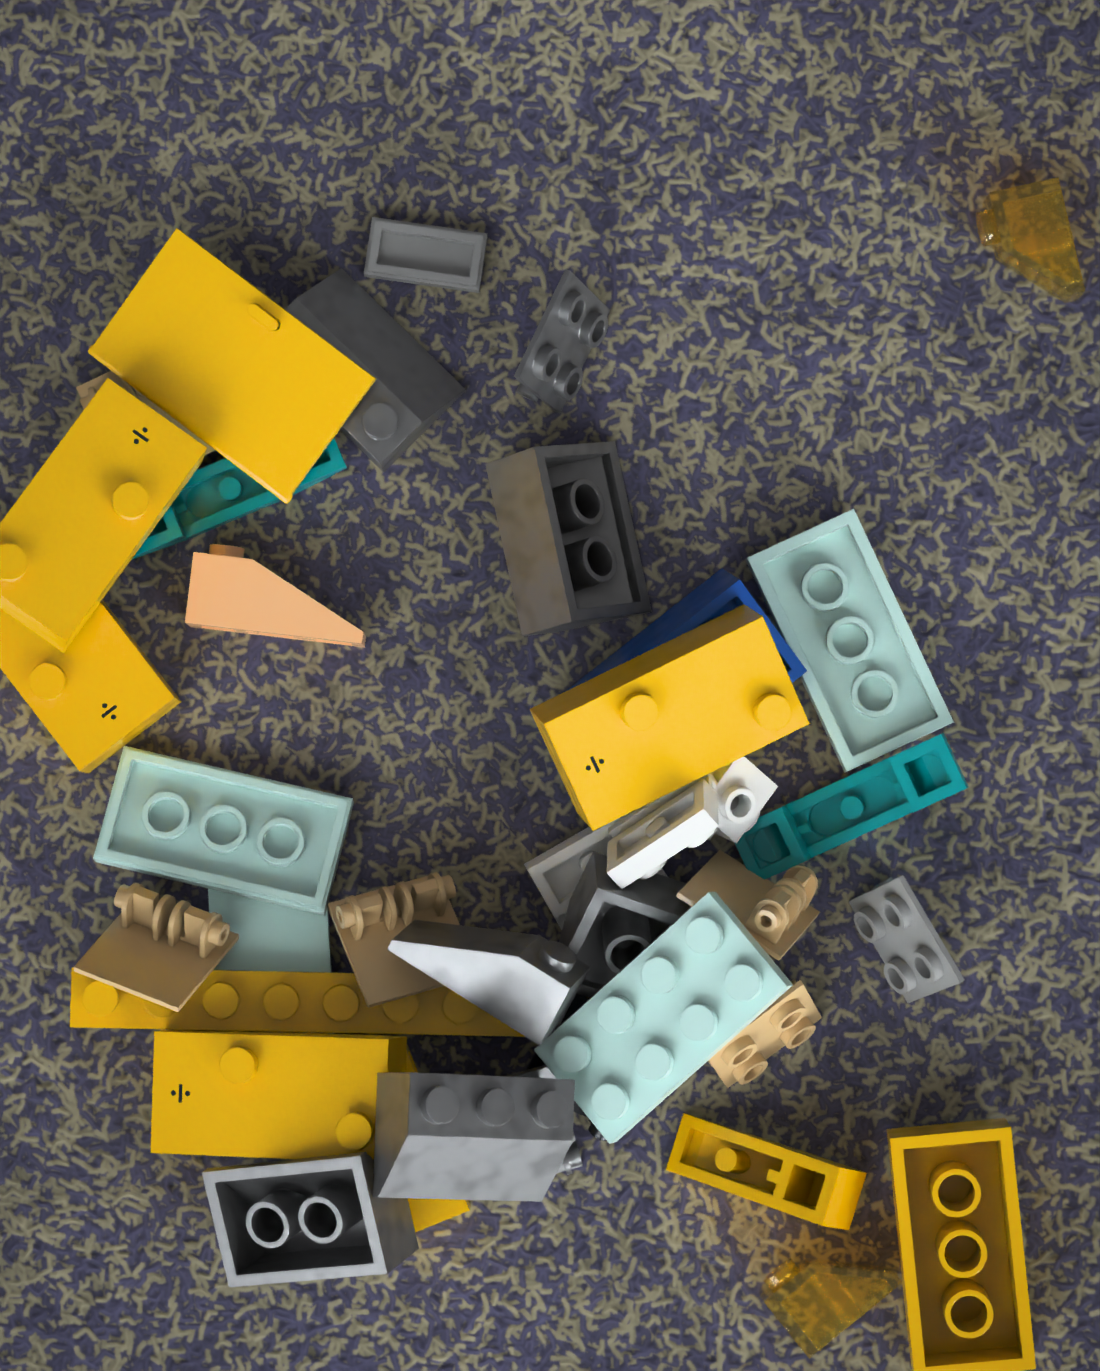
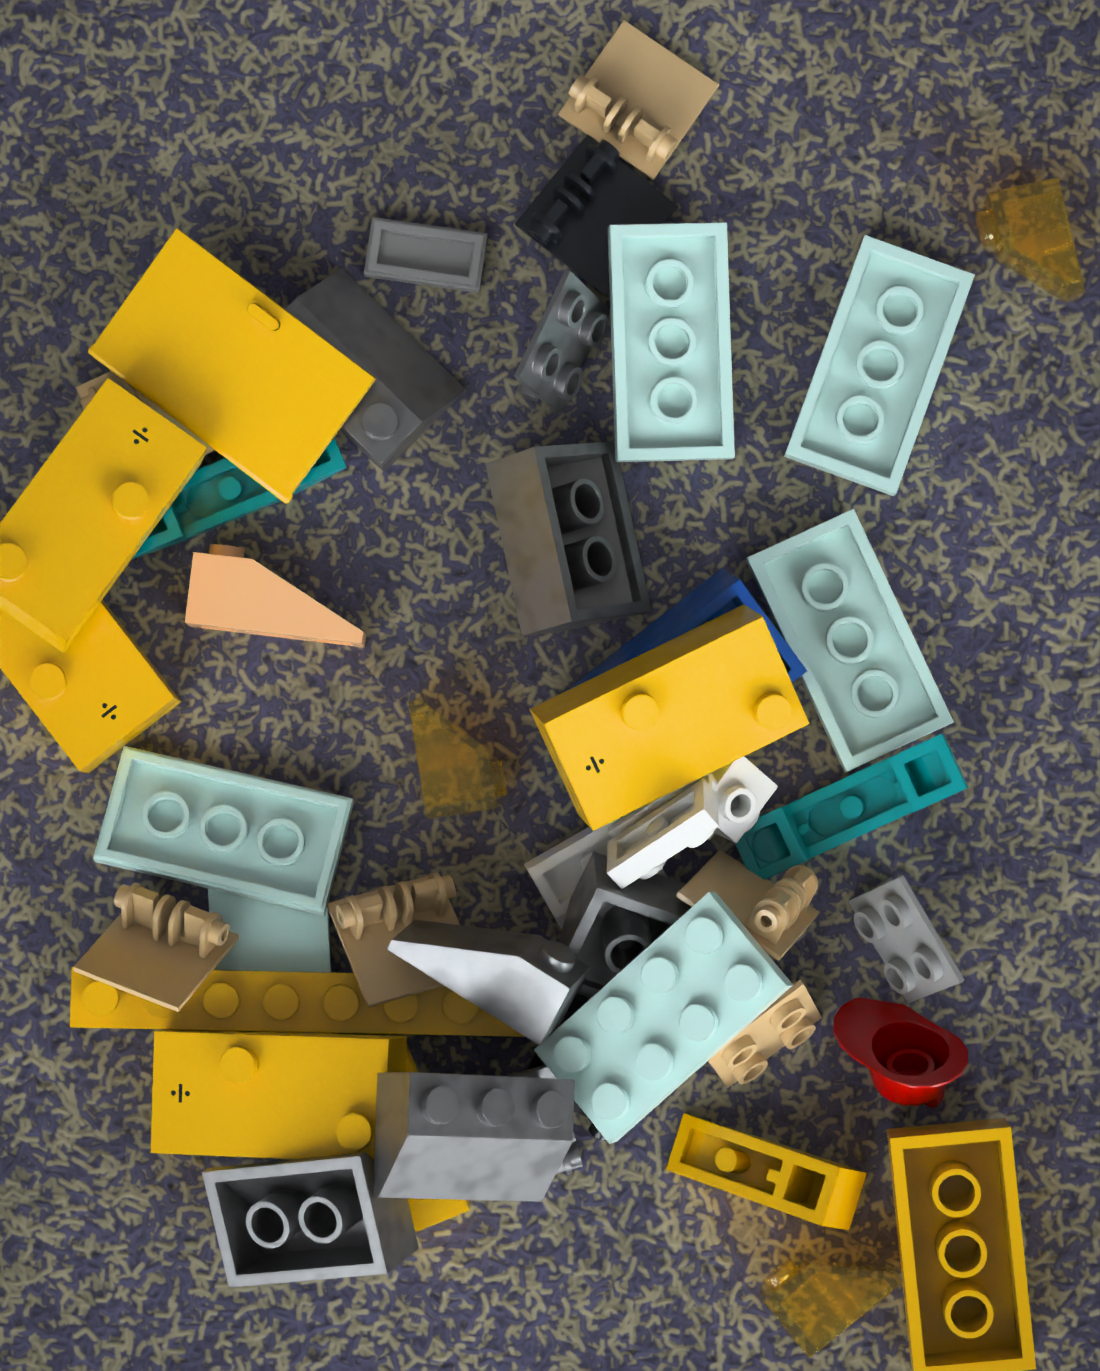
none -> clear yellow slope [408,700,508,821]
none -> black hinge [515,135,678,297]
none -> tan hinge [558,20,719,180]
none -> light aqua plate [608,223,735,462]
none -> light aqua plate [784,235,975,496]
none -> red piece [833,997,968,1108]

